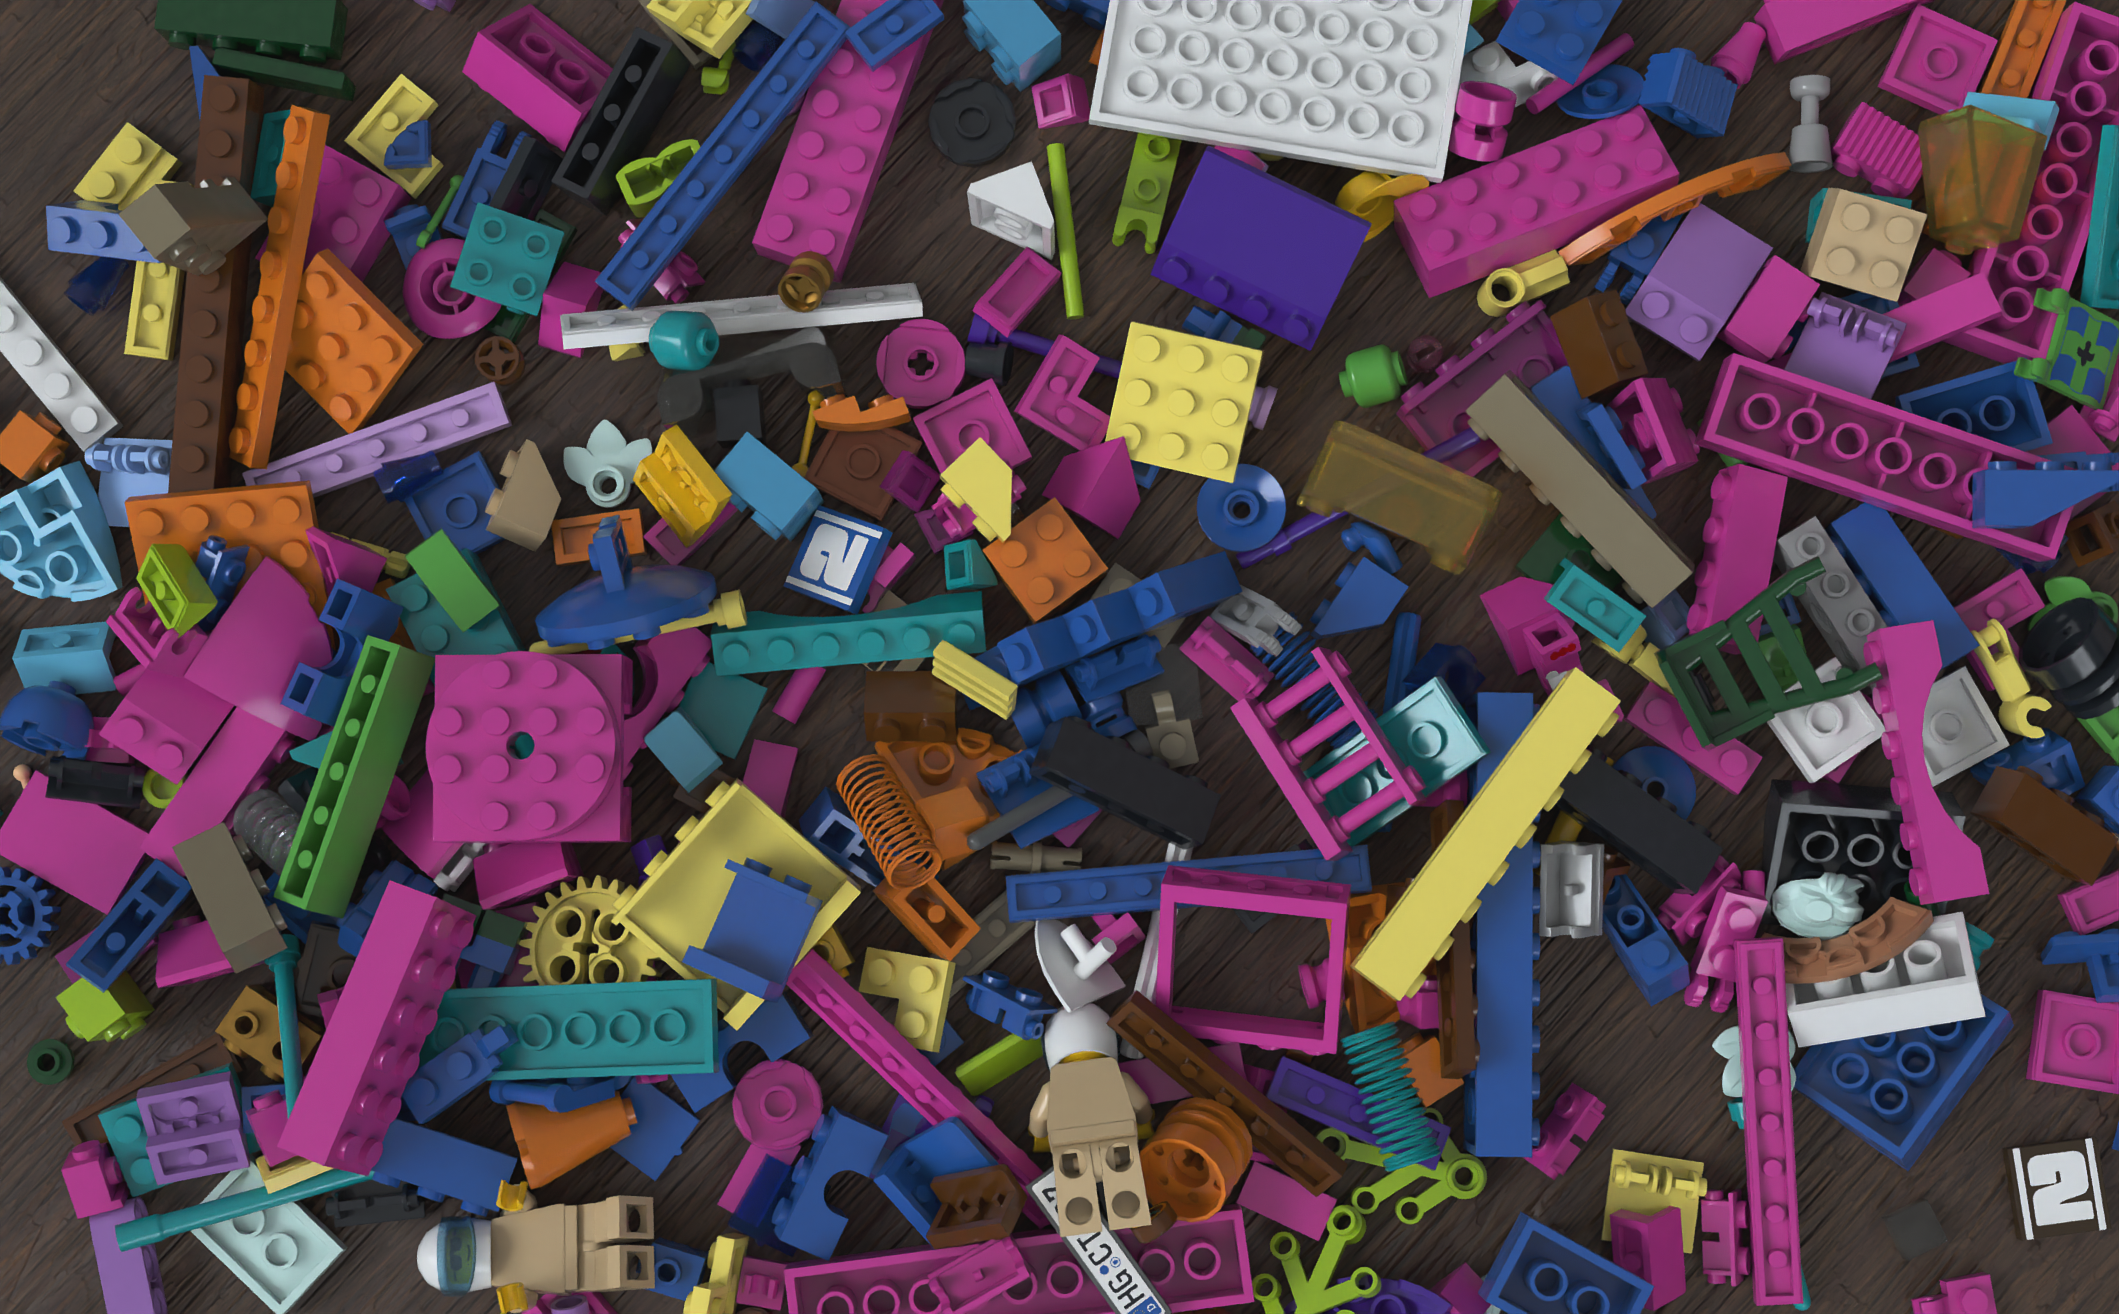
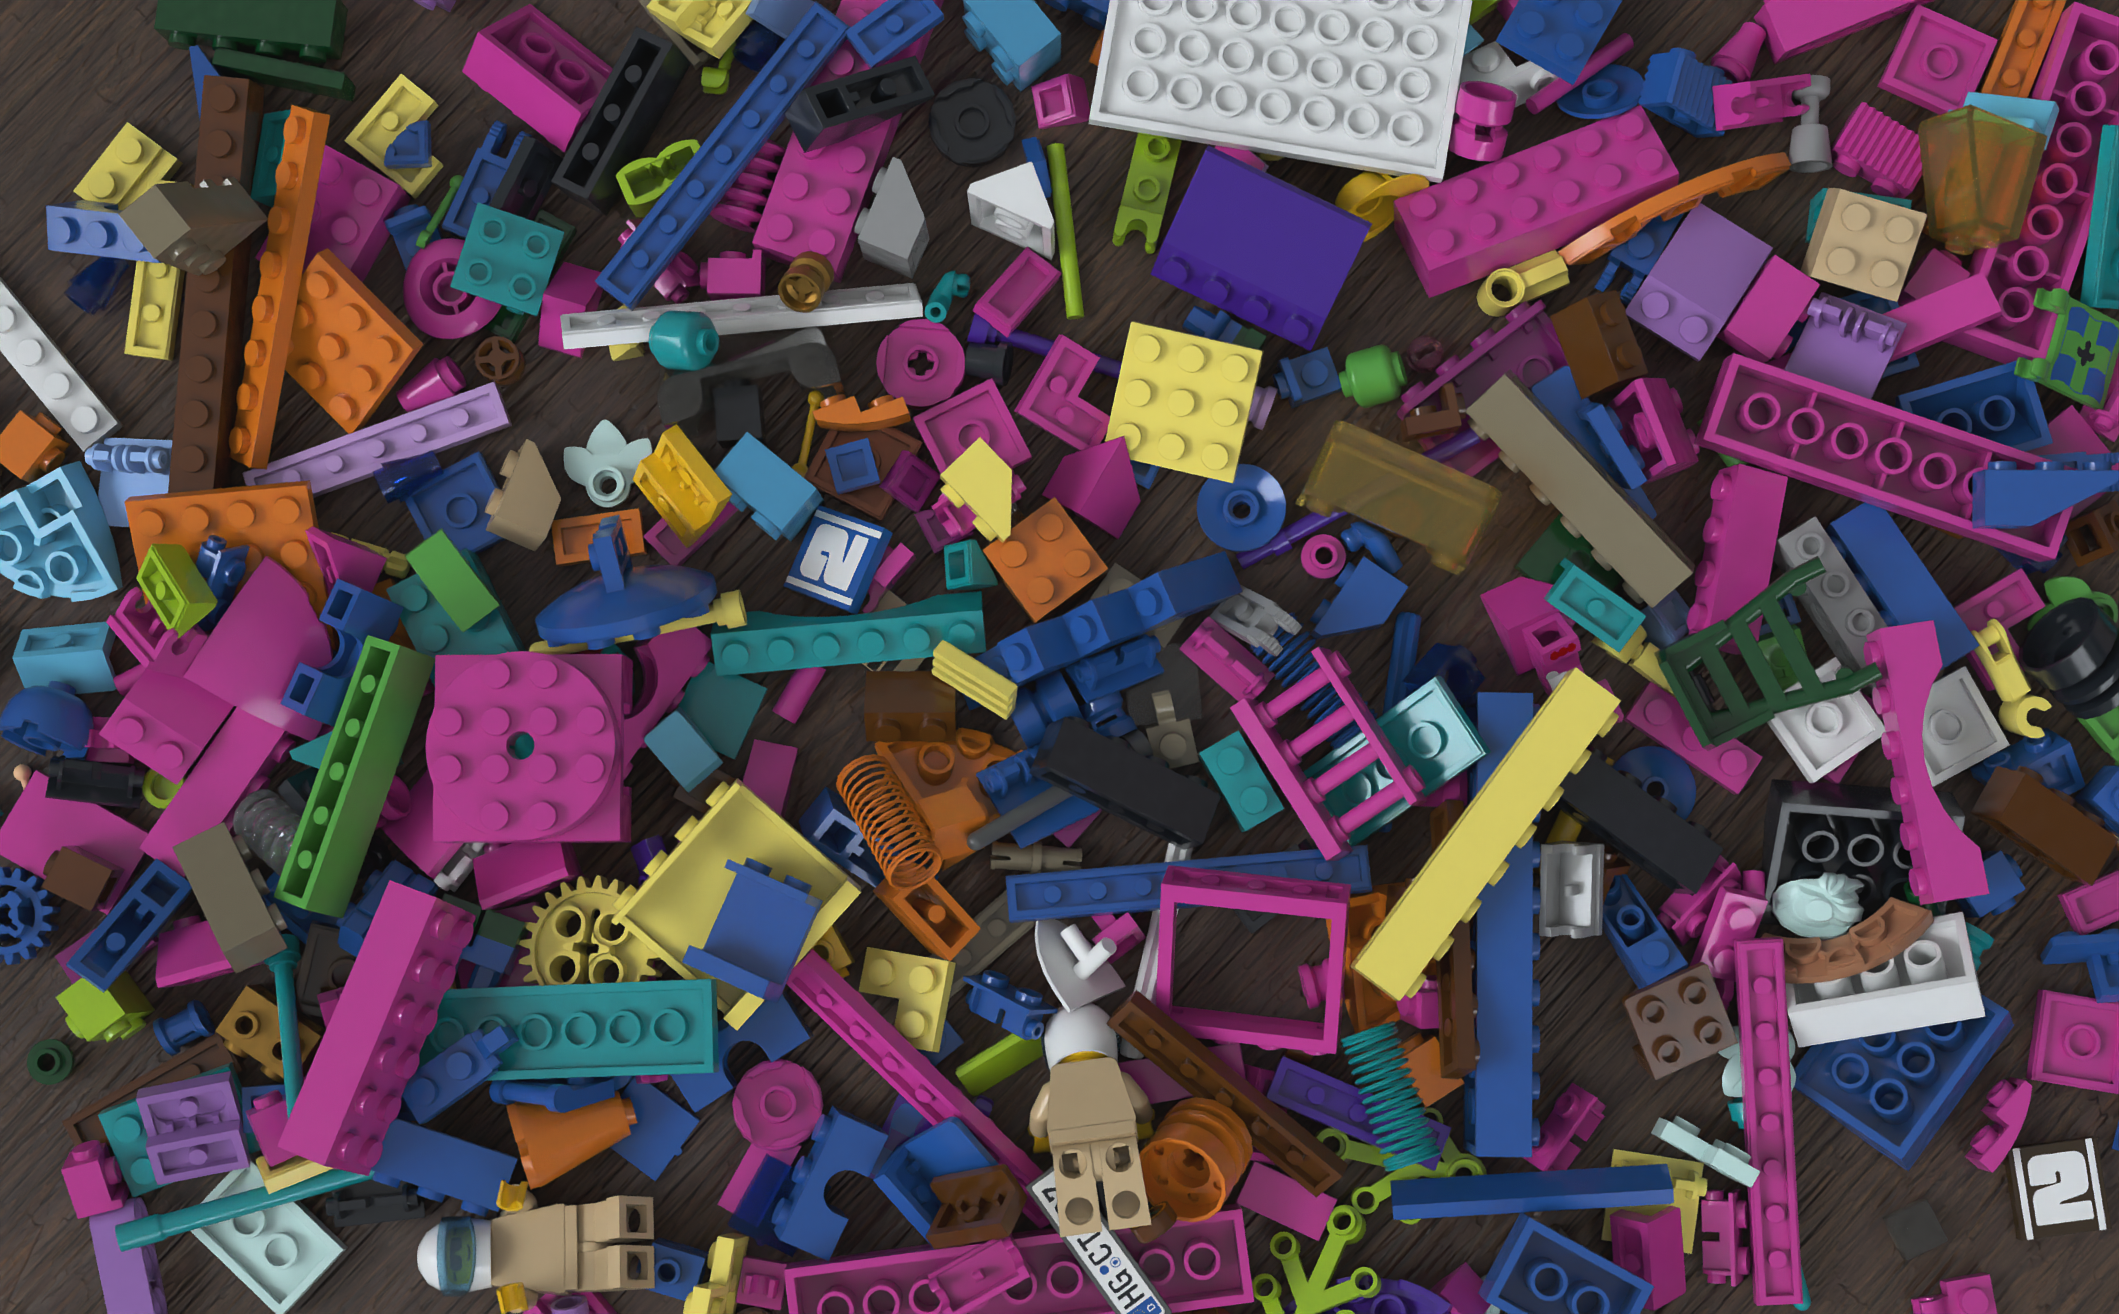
none -> reddish brown brick [42,845,125,911]
none -> blue bush [153,999,215,1056]
none -> dark pink cone [396,356,466,413]
none -> dark pink brick [700,250,766,301]
none -> dark pink piece [710,139,786,233]
none -> black slope [785,56,935,153]
none -> blue plate [825,438,881,495]
none -> light grey slope [854,157,929,279]
none -> teal arm [925,270,971,323]
none -> blue tile [1021,137,1052,198]
none -> teal brick [1198,730,1284,833]
none -> blue bracket [1272,347,1342,409]
none -> dark pink plate [1301,534,1346,579]
none -> blue tile [1390,1164,1674,1220]
none -> reddish brown bracket [1400,382,1466,443]
none -> reddish brown bracket [1622,962,1738,1080]
none -> light aqua plate [1651,1116,1760,1188]
none -> dark pink hinge [1712,73,1811,131]
none -> blue brick [1955,850,2026,918]
none -> dark pink slope [1965,1077,2032,1173]

